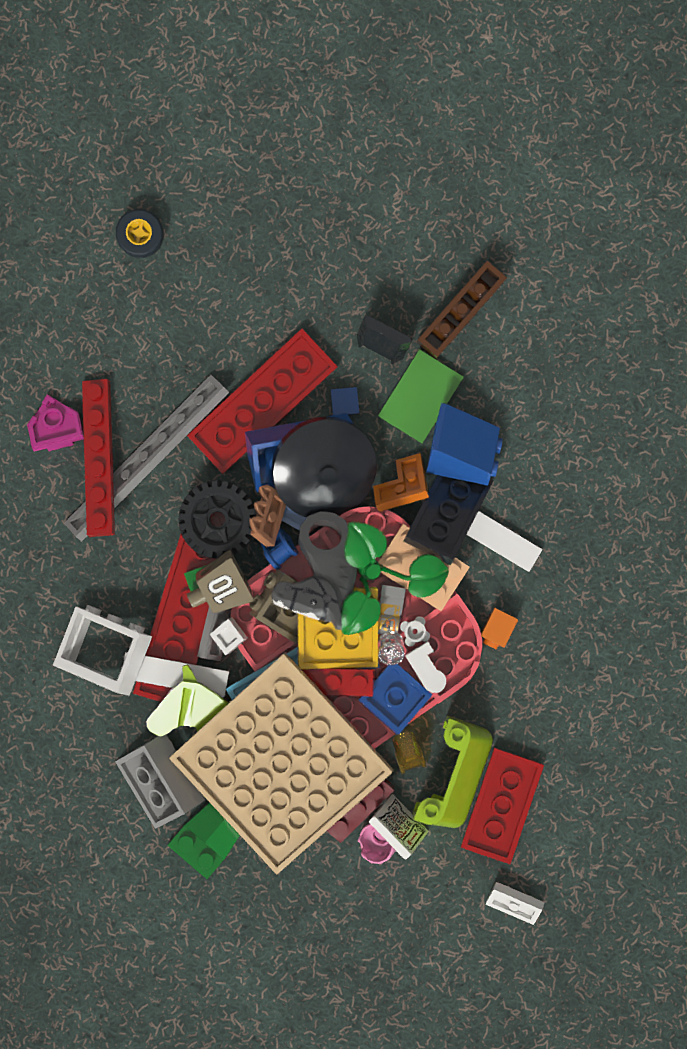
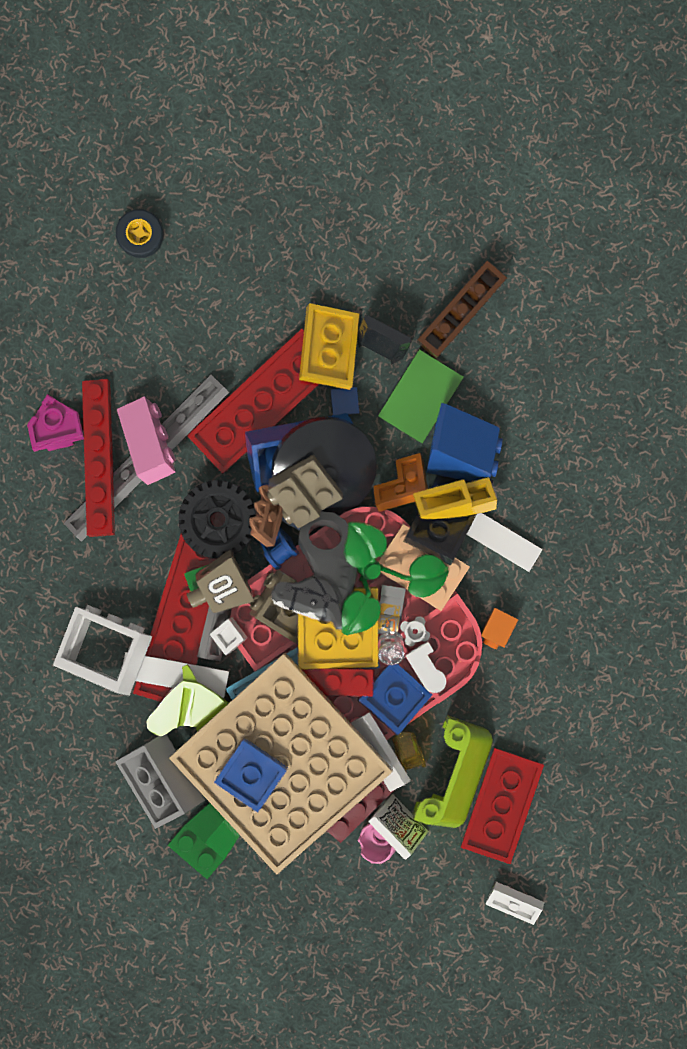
none -> bright pink brick [117,396,175,485]
none -> blue plate [214,738,288,813]
none -> dark tan plate [267,455,343,528]
none -> yellow plate [299,303,359,390]
none -> white tile [351,712,411,792]
none -> yellow slope [413,477,497,519]

